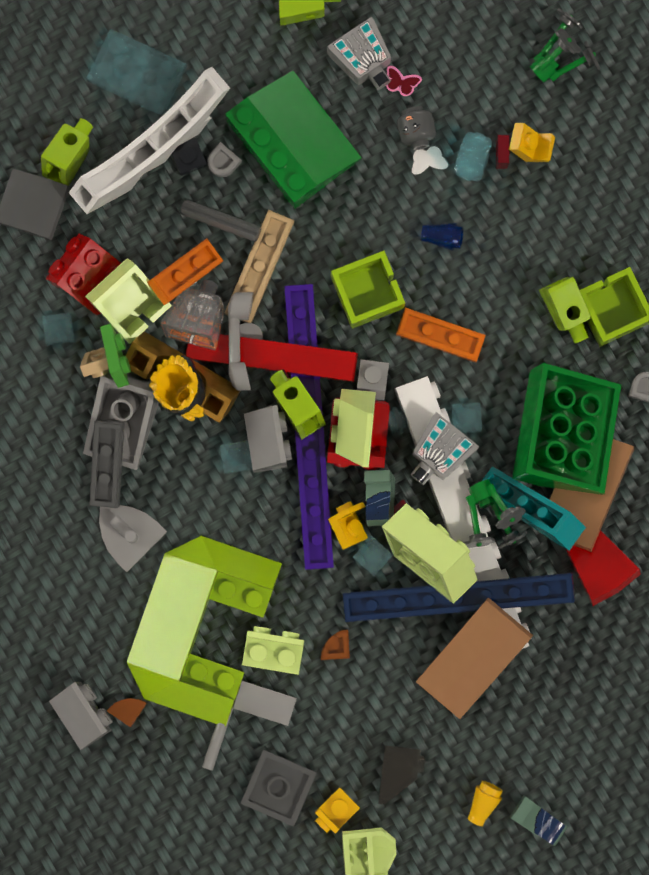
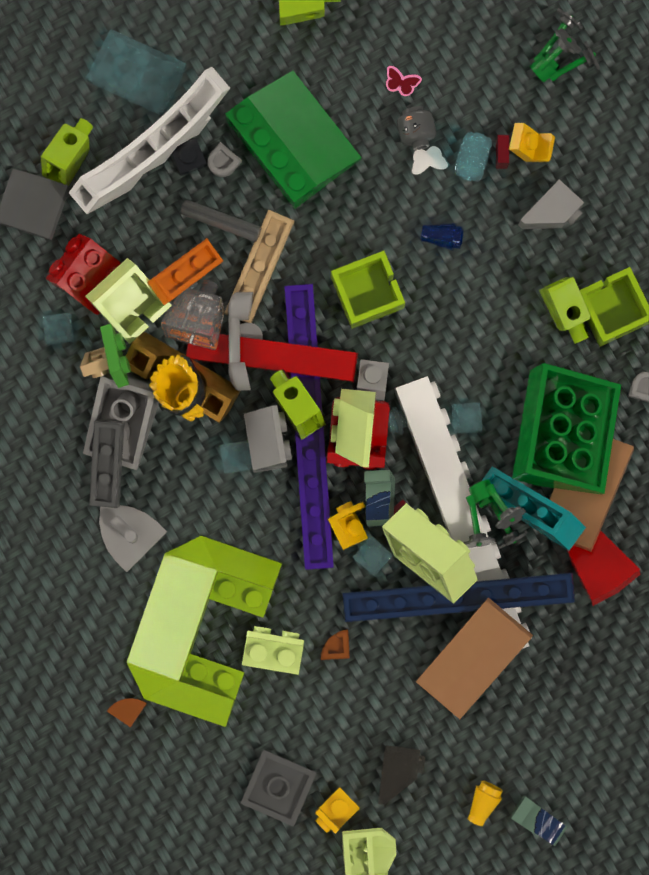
light grey slope [49,682,113,750] -> none
light grey bar [202,690,239,771] -> none
light grey tile [233,681,297,726] -> none
torso [327,17,391,90] -> none
orange tile [396,307,486,363] -> none
torso [410,412,479,485] -> none
none -> light grey slope [518,180,584,229]

